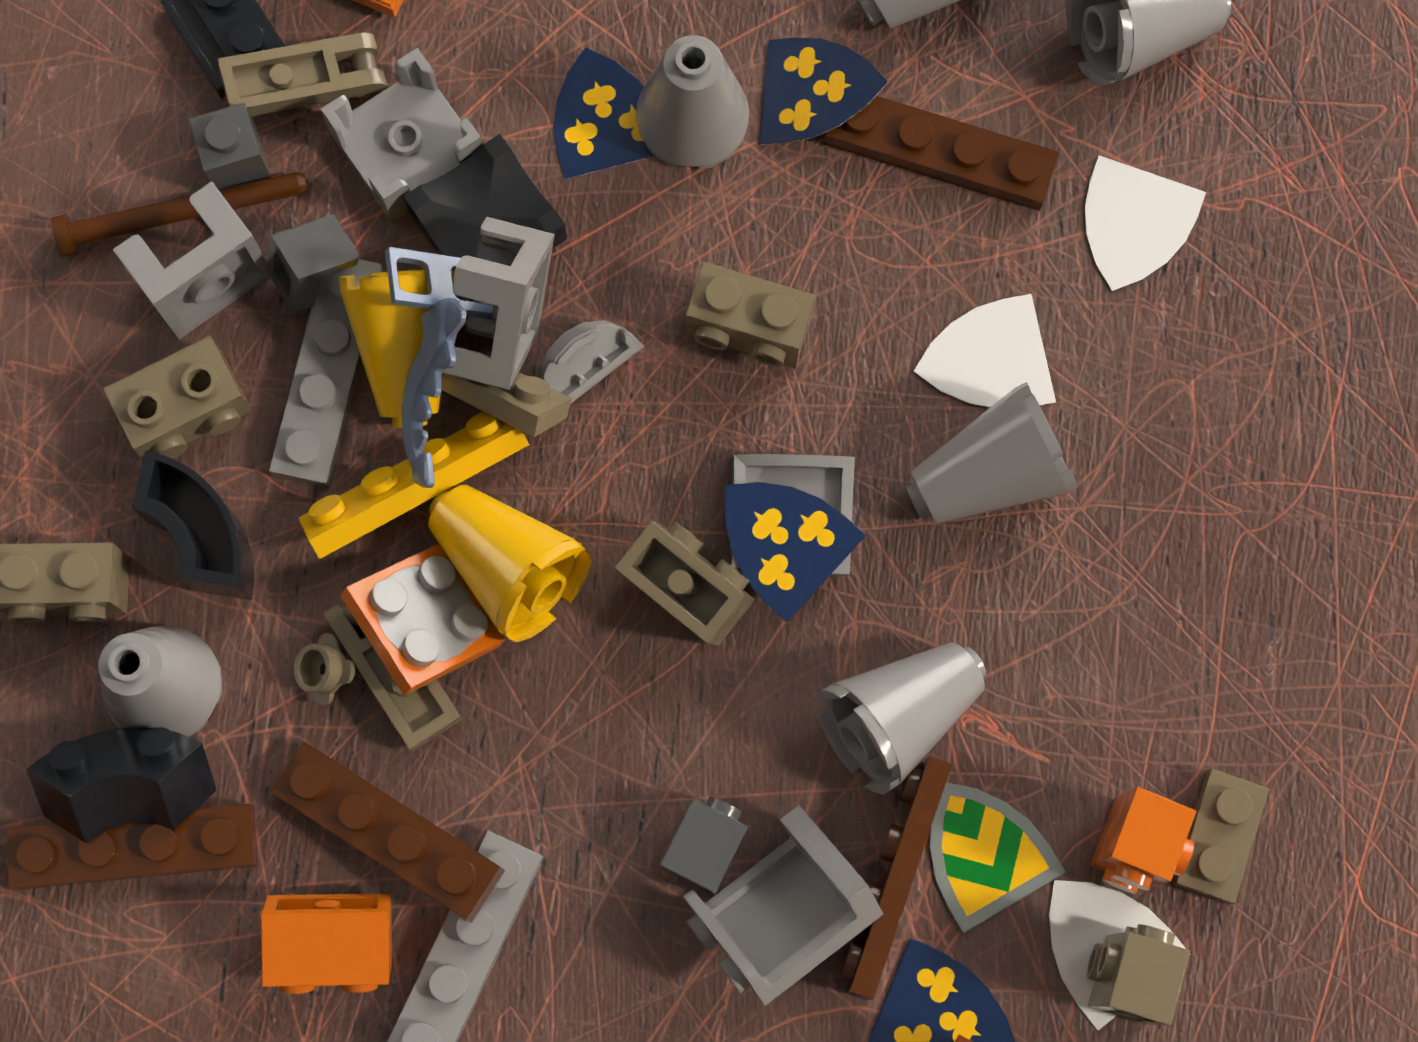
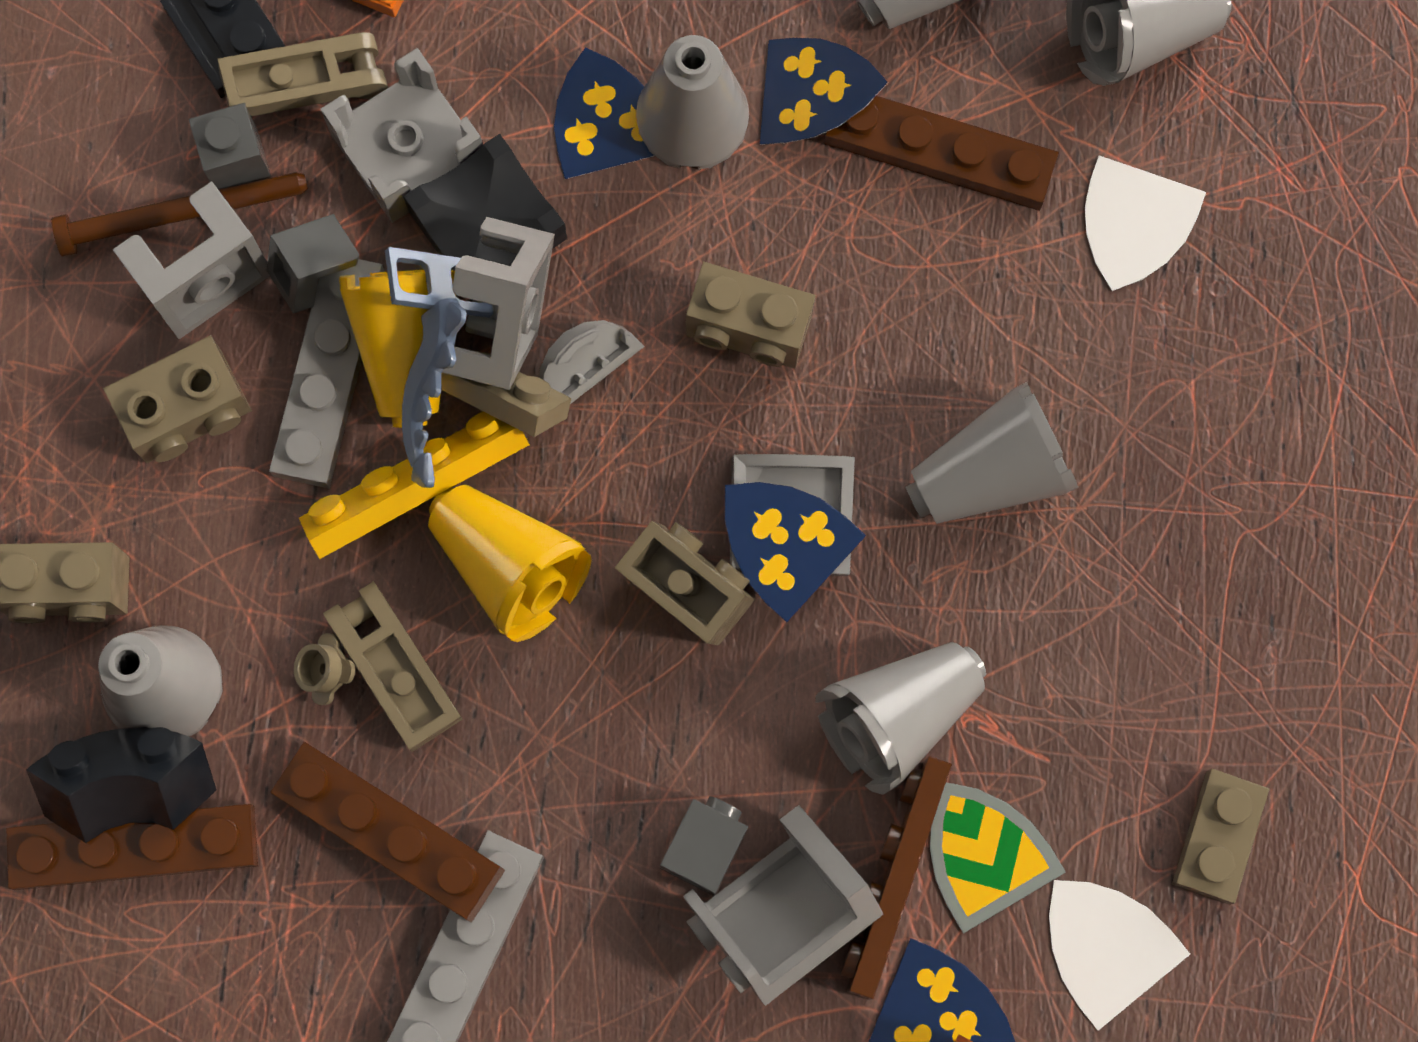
black brick [132,451,254,600] -> none
orange brick [261,893,392,994] -> none
light grey piece [340,544,506,696] -> none
white sticker [914,294,1056,407] -> none
dark tan brick [1086,924,1191,1026] -> none
orange brick [1090,787,1197,894] -> none

